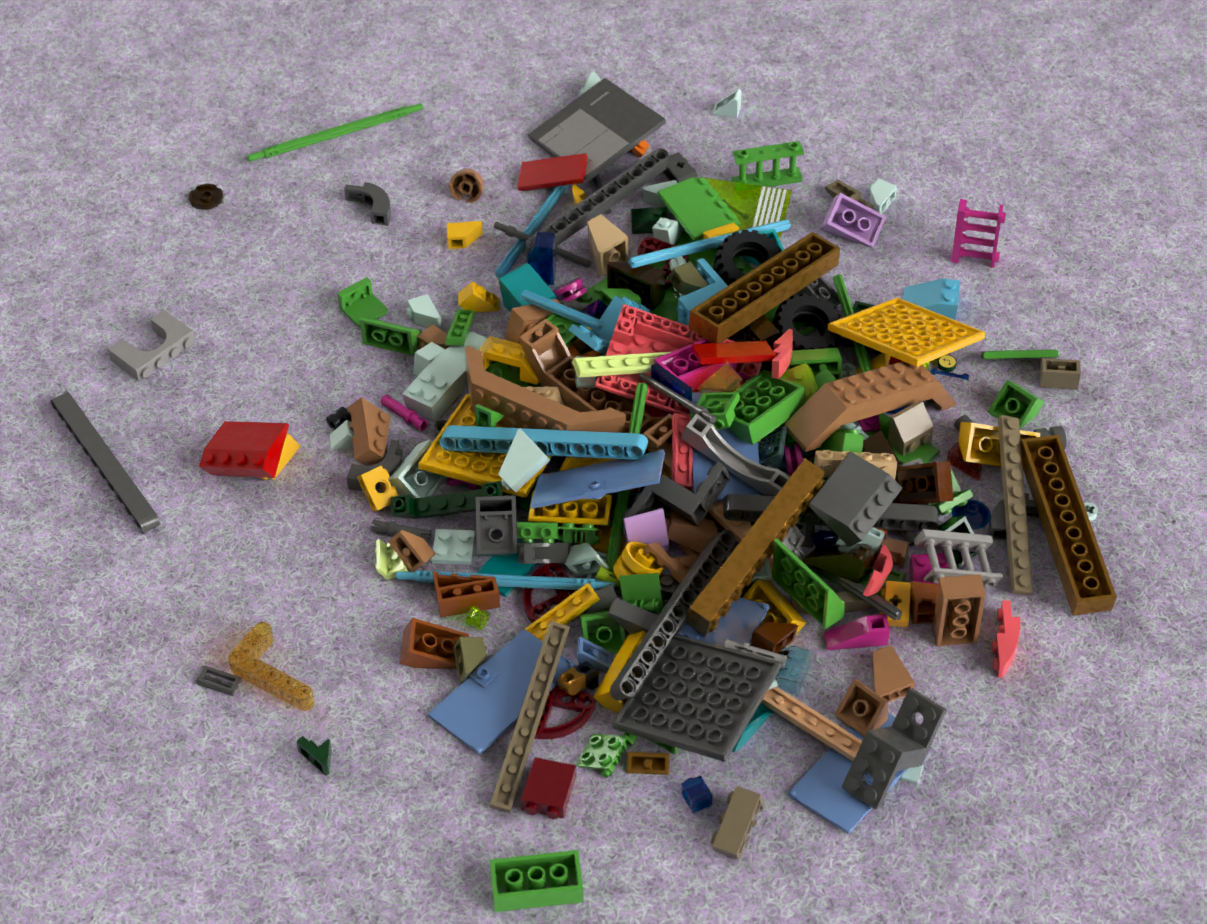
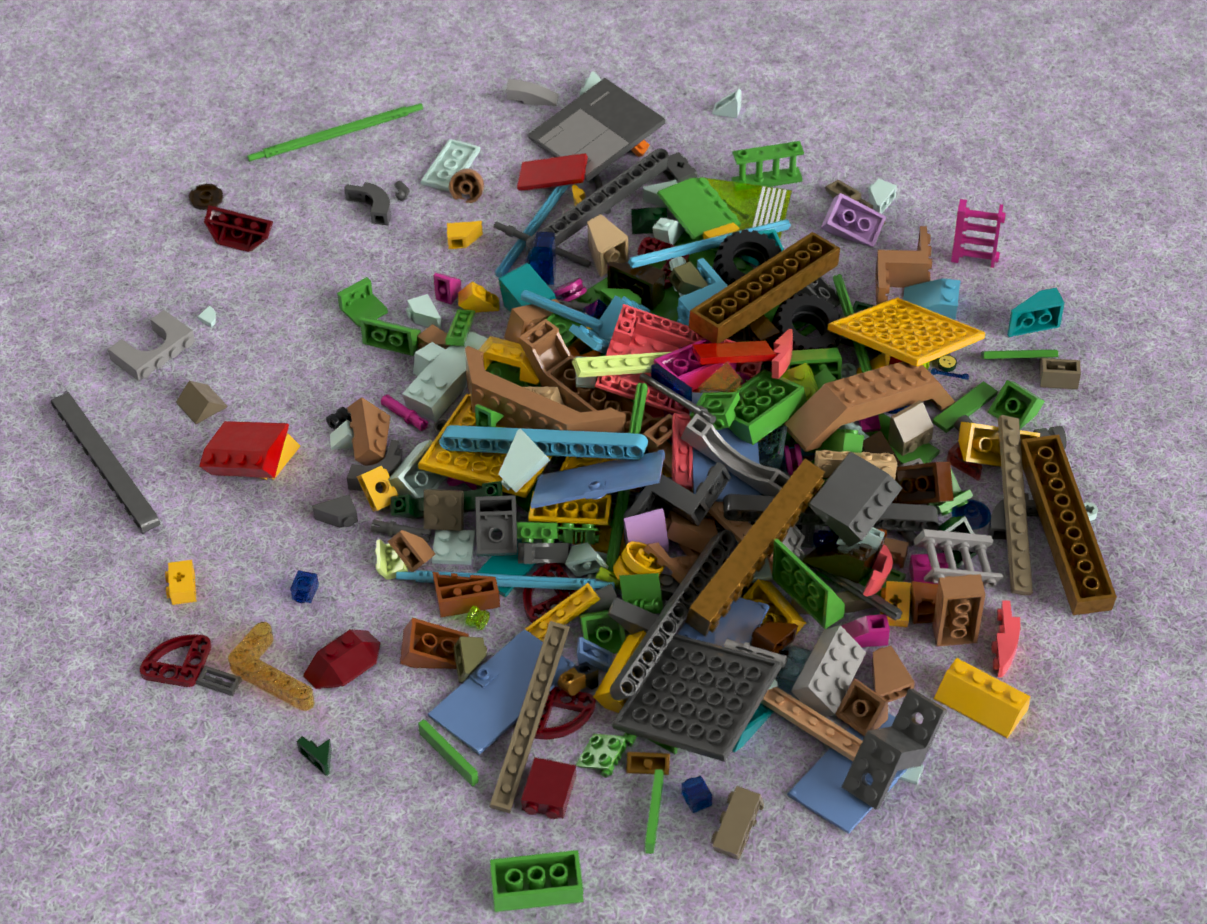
none -> dark red beam [139,634,212,687]
none -> yellow brick [165,560,196,605]
none -> dark tan slope [176,381,228,424]
none -> light aqua tile [198,306,216,327]
none -> dark red wedge [204,205,273,252]
none -> clear blue brick [290,570,319,603]
none -> dark red wedge [303,629,381,689]
none -> dark grey slope [312,494,358,528]
none -> dark grey arm [395,180,410,201]
none -> bright green tile [418,719,479,787]
none -> light aqua tile [421,139,480,192]
none -> dark tan plate [424,489,464,531]
none -> dark pink slope [433,273,462,305]
none -> light grey slope [506,79,558,106]
none -> bright green tile [645,769,664,854]
none -> light grey brick [791,625,866,717]
none -> medium nougat bracket [875,226,932,305]
none -> bright green tile [932,381,998,433]
none -> yellow slope [934,658,1031,739]
none -> teal slope [1007,287,1065,337]

